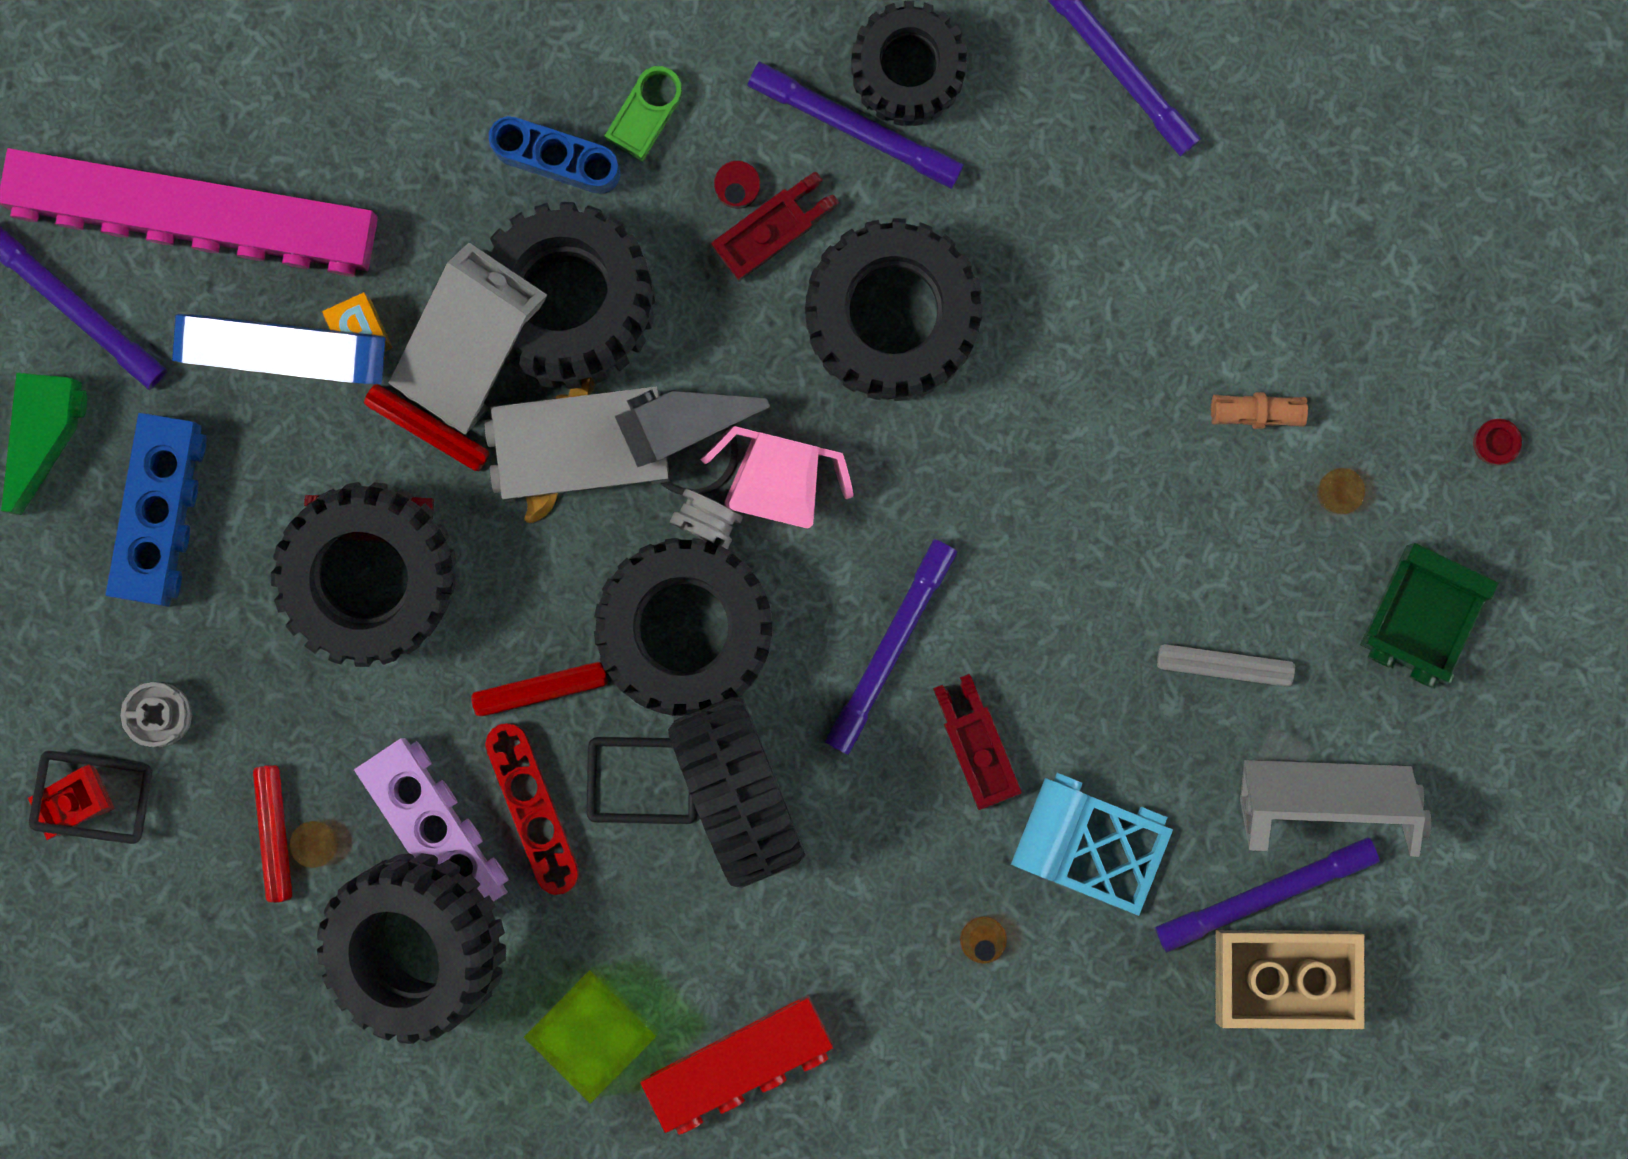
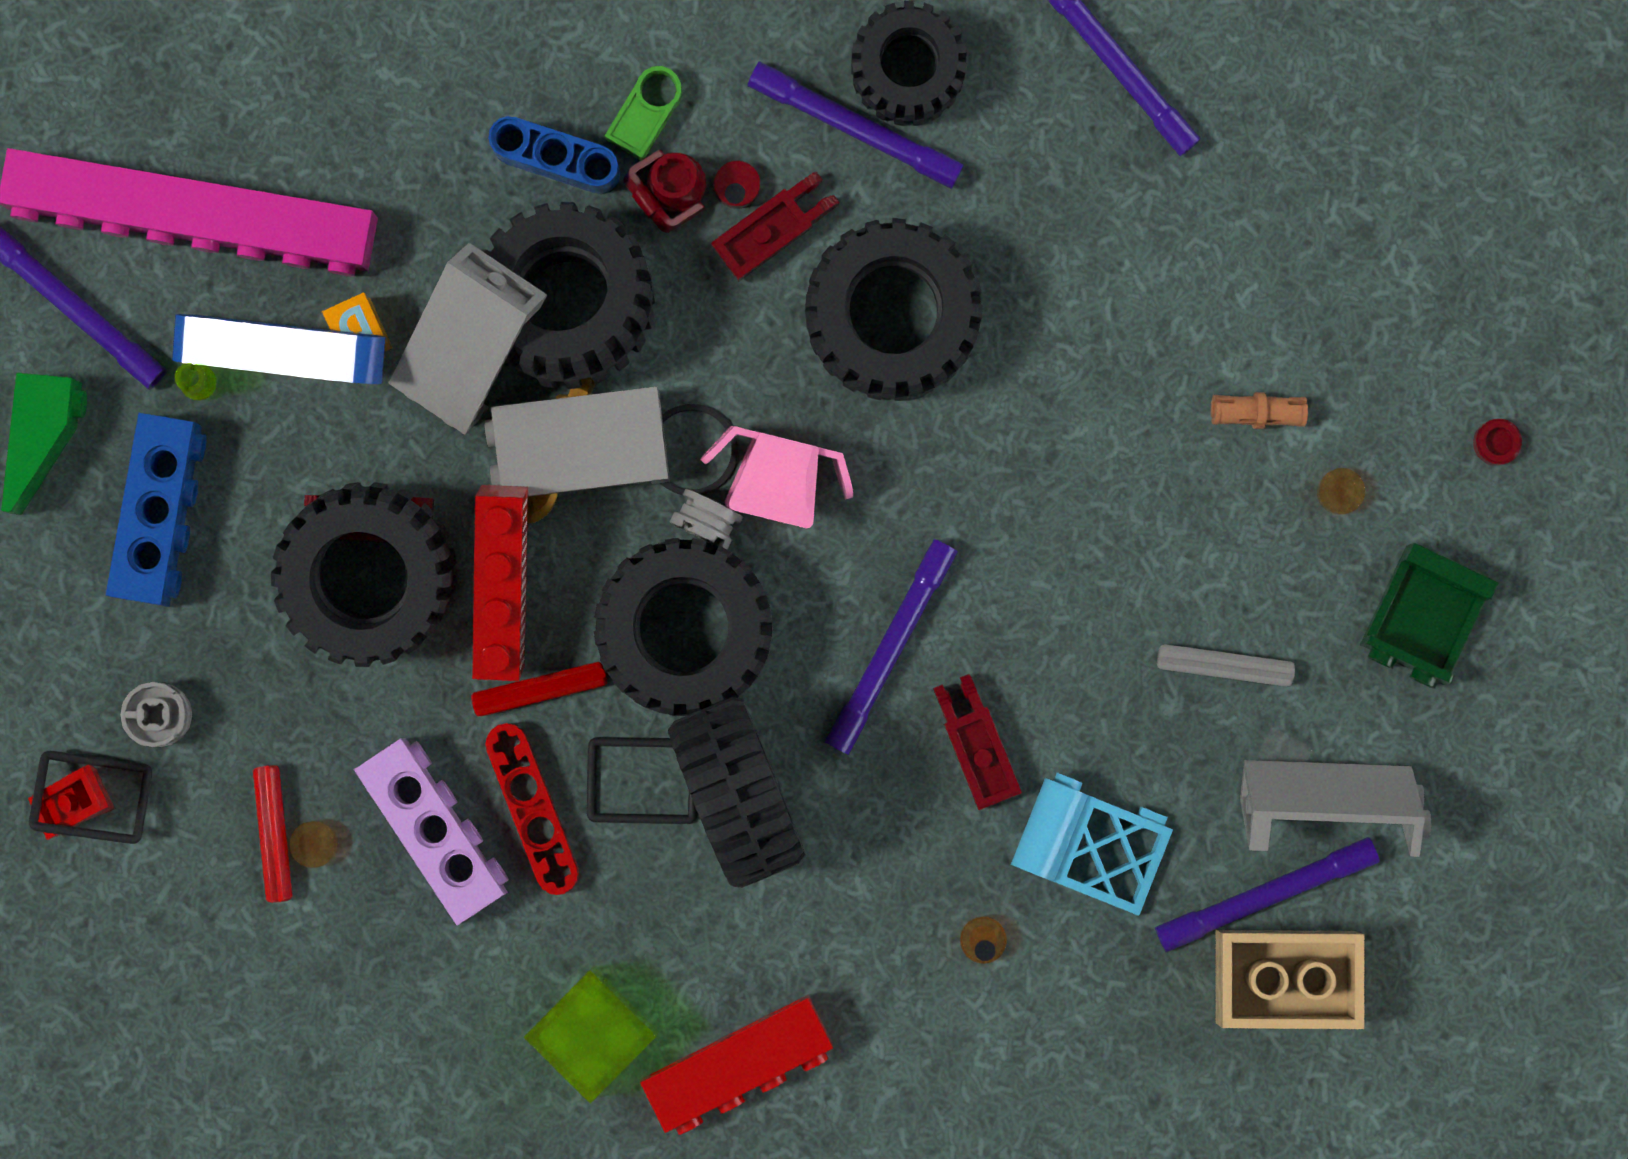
black tyre [317,853,506,1044] -> none
red axle [364,384,490,472] -> none
black slope [615,390,770,467] -> none
none -> clear neon green pin [175,362,217,401]
none -> red brick [472,485,528,681]
none -> dark red piece [624,149,707,233]

